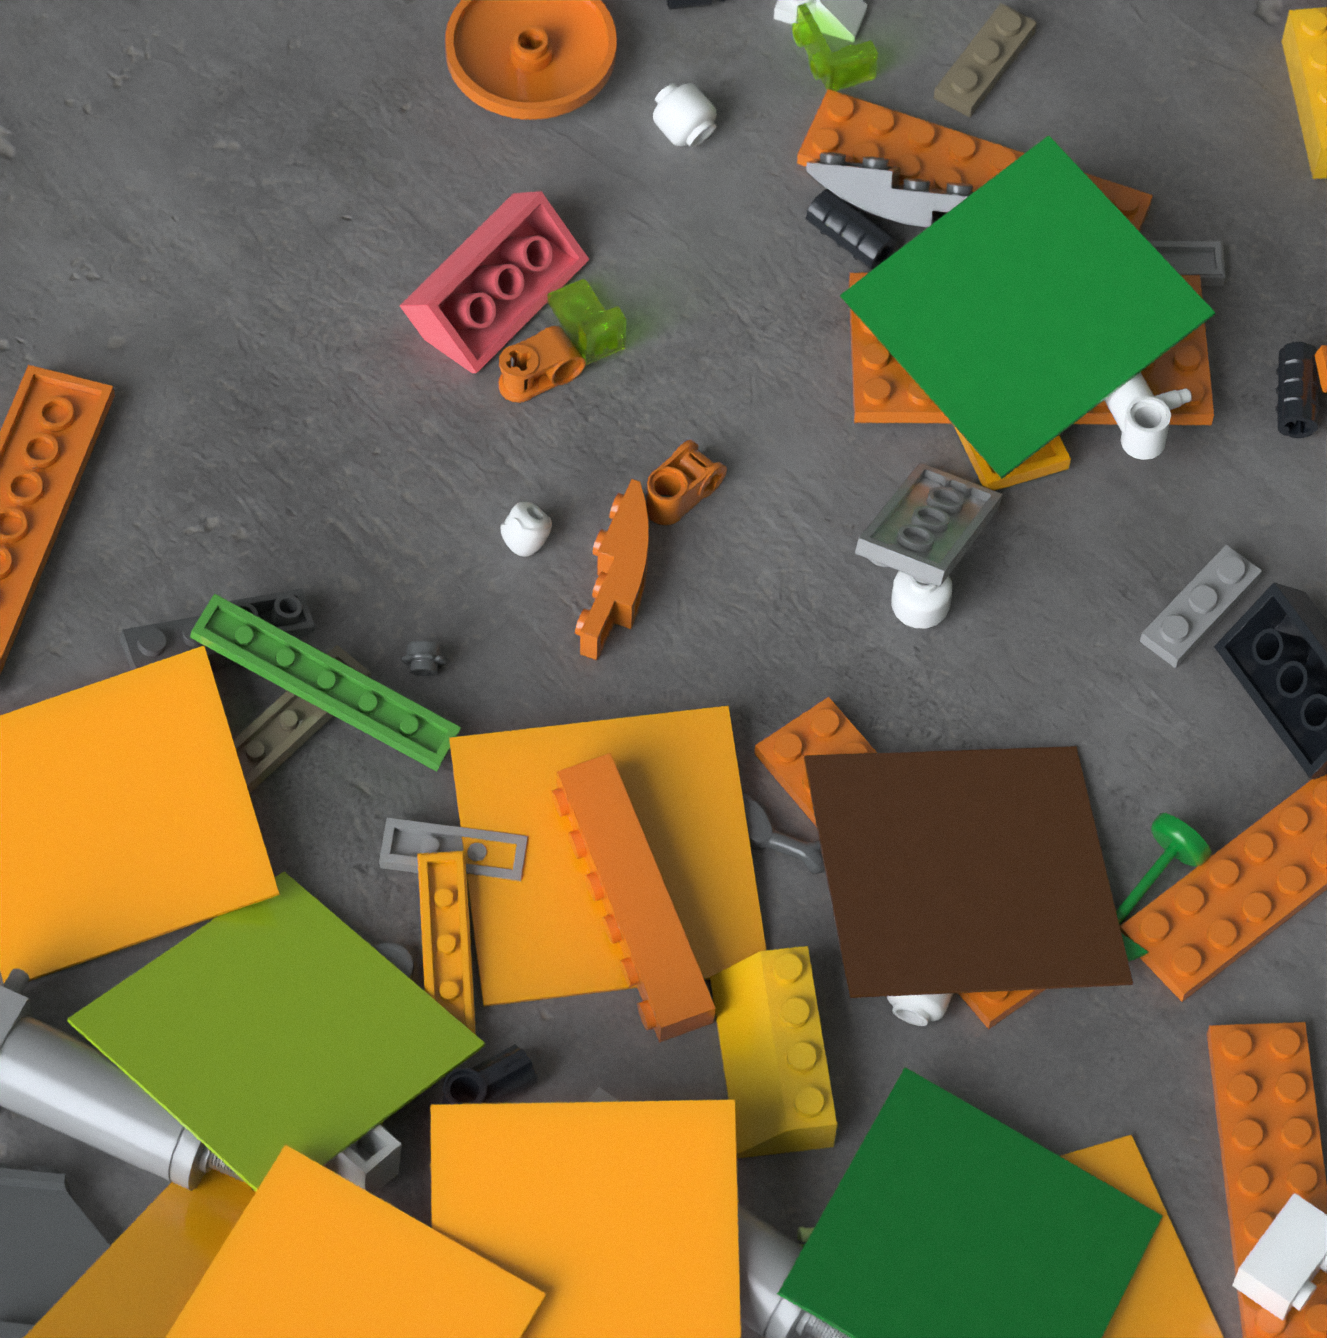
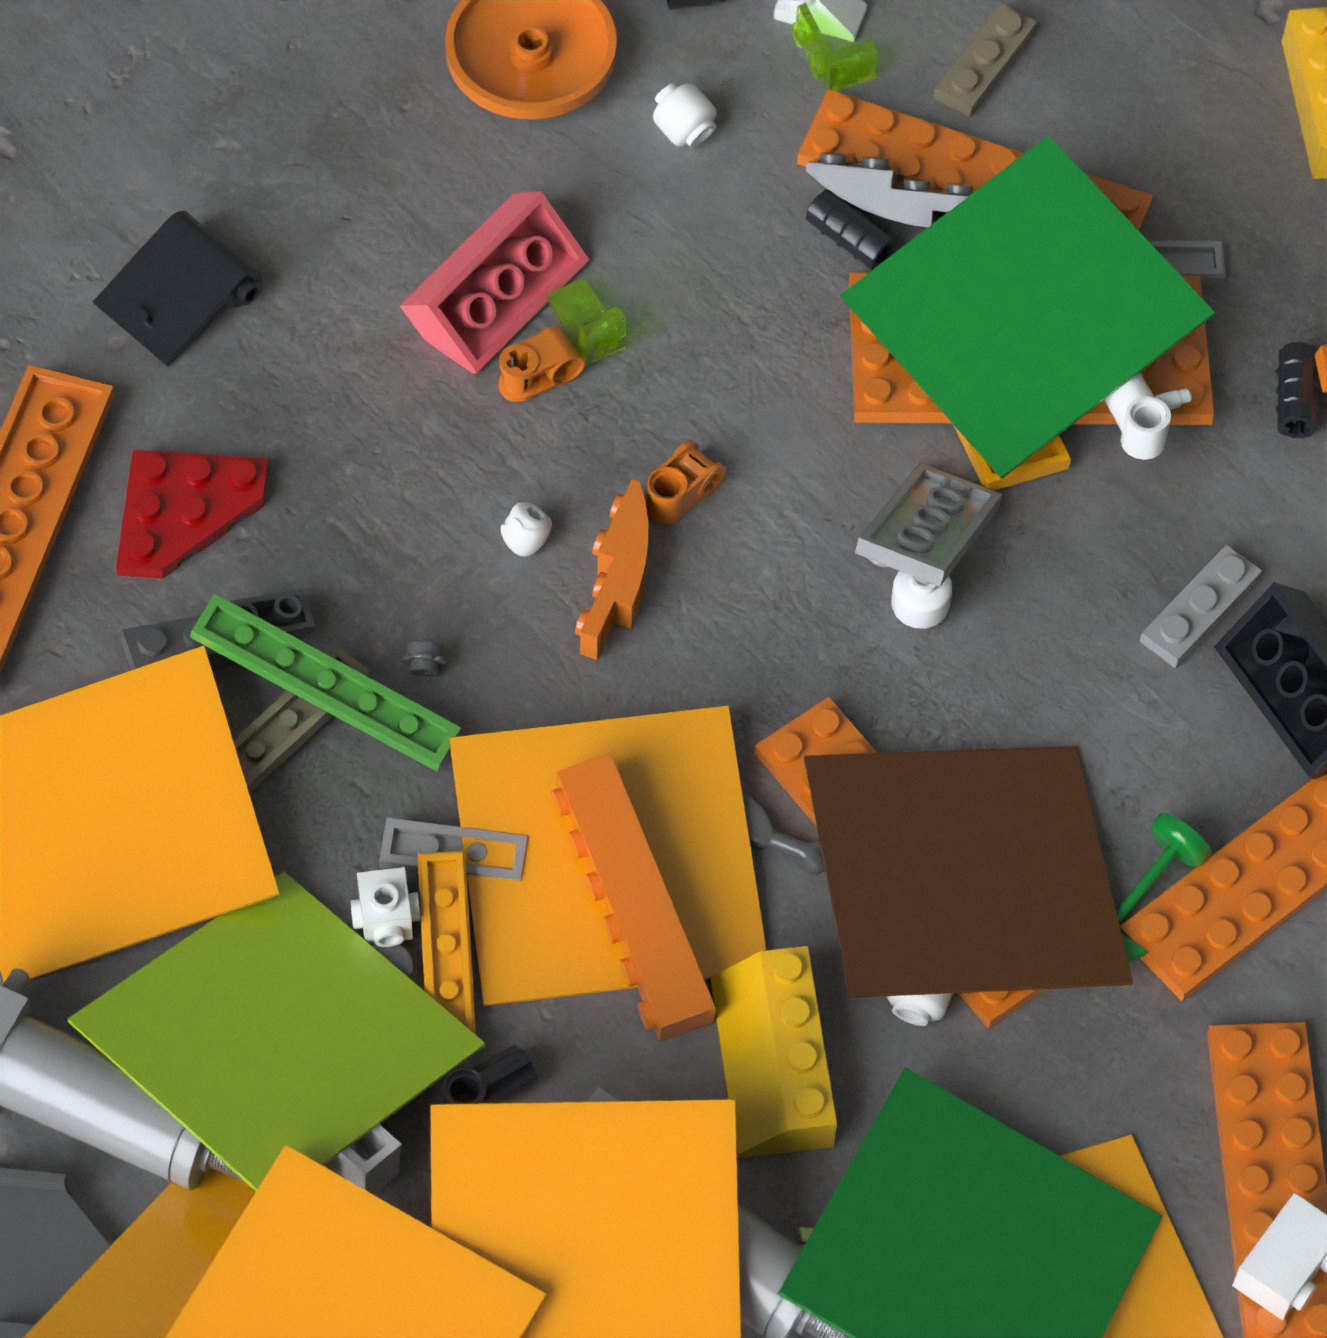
none -> black door [93,211,262,367]
none -> red plate [116,450,269,579]
none -> white brick [350,867,421,947]

